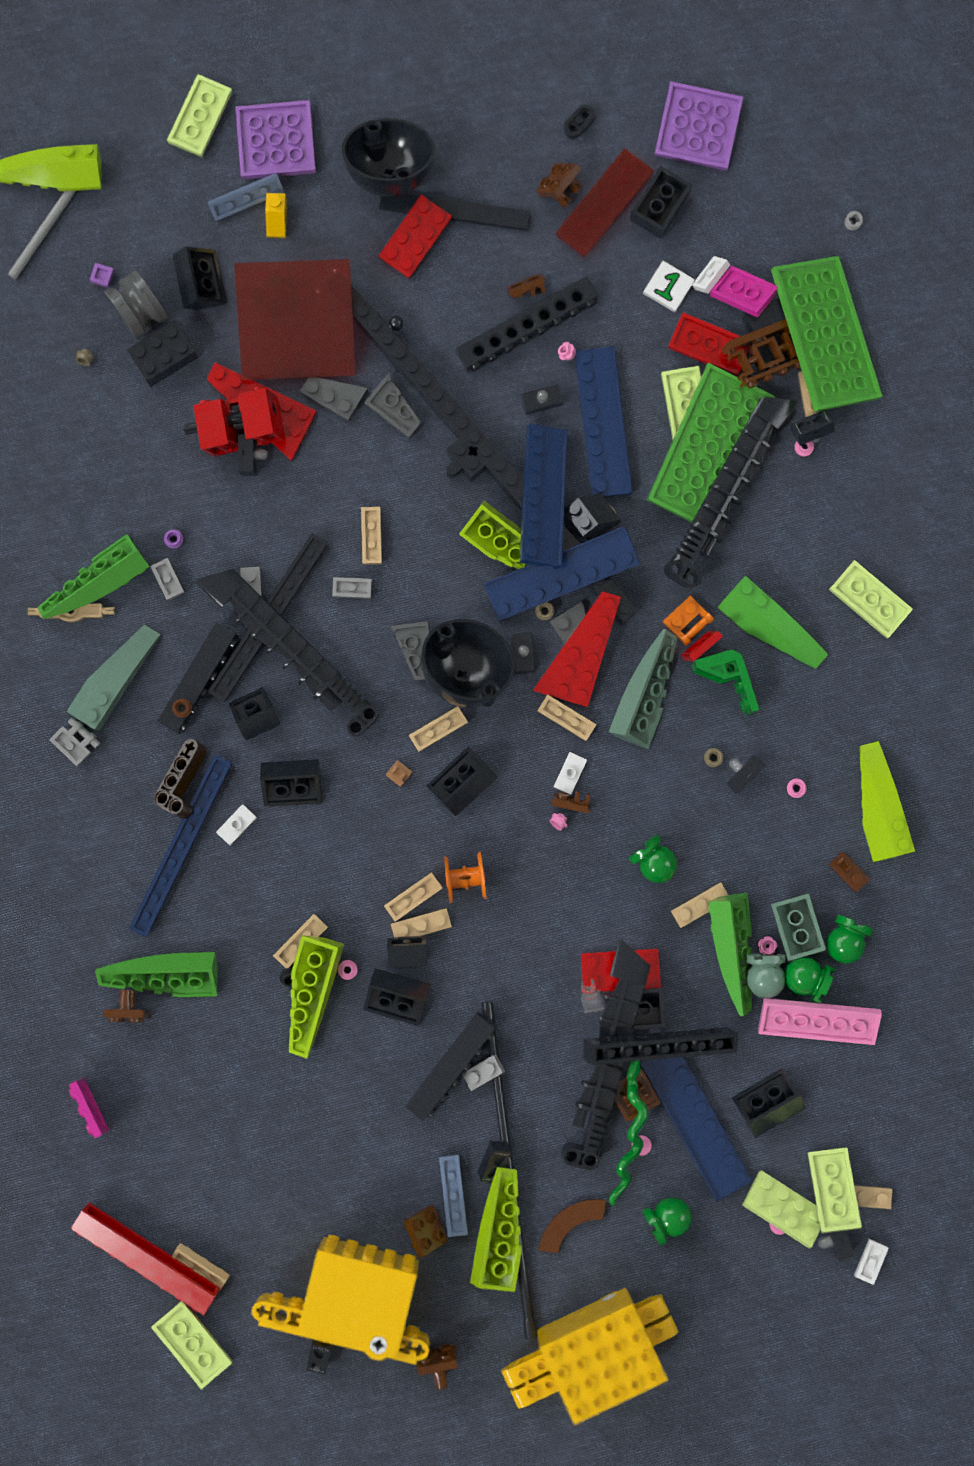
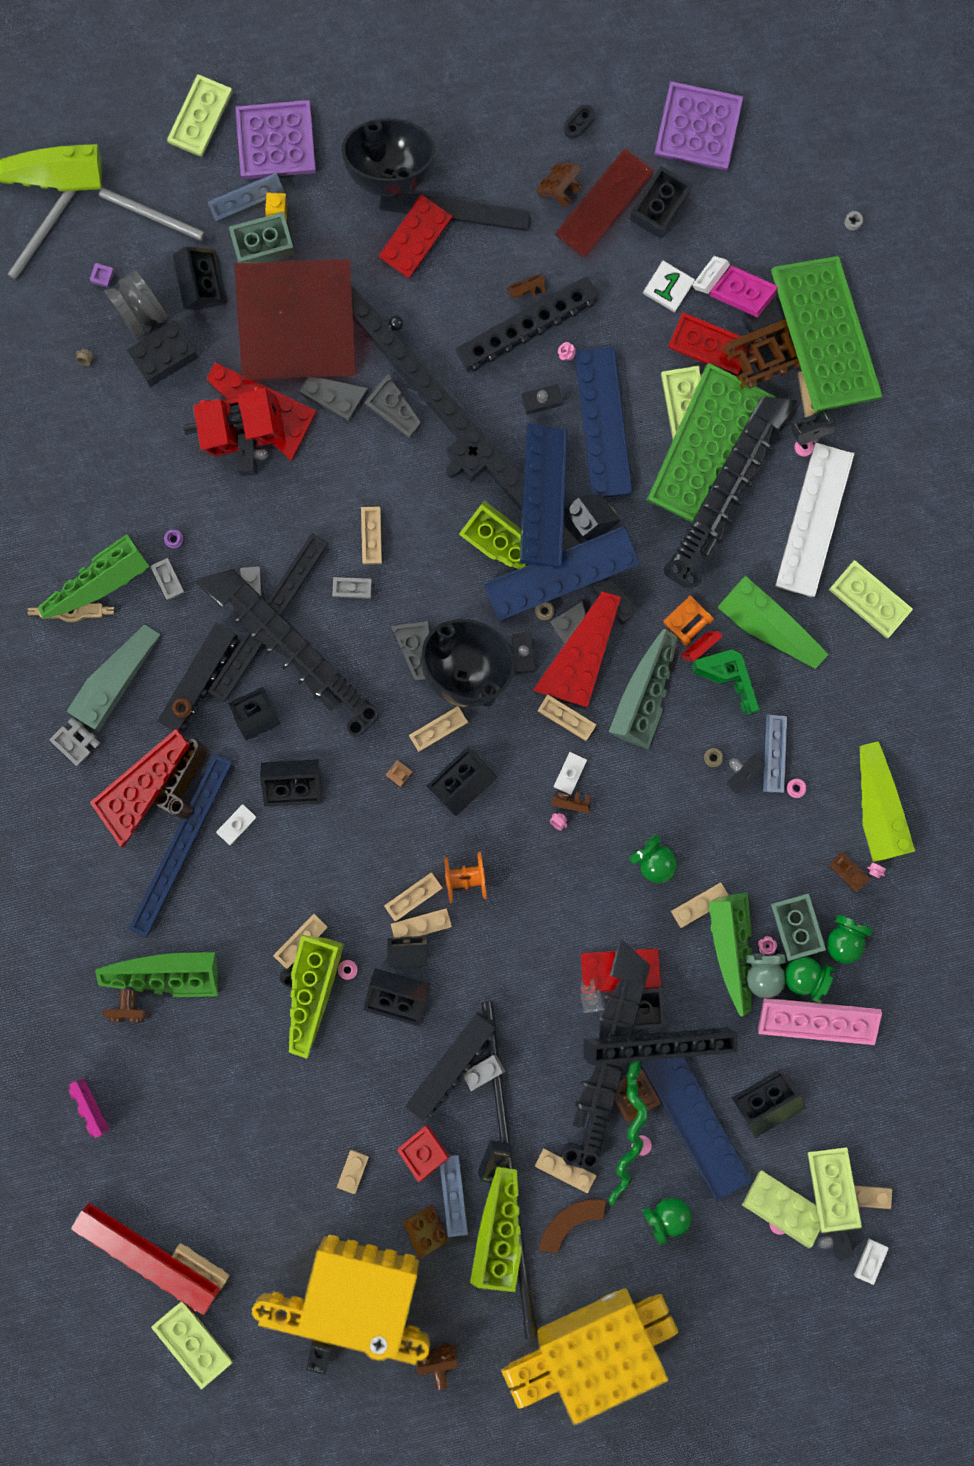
none -> wing [90,729,190,848]
none -> light grey piece [99,188,205,241]
none -> sand green slope [229,212,295,270]
none -> tan plate [337,1149,369,1194]
none -> red plate [397,1126,450,1182]
none -> tan plate [535,1148,596,1193]
none -> sand blue plate [763,715,787,793]
none -> white plate [775,443,854,597]
none -> bright pink plate [867,862,886,878]

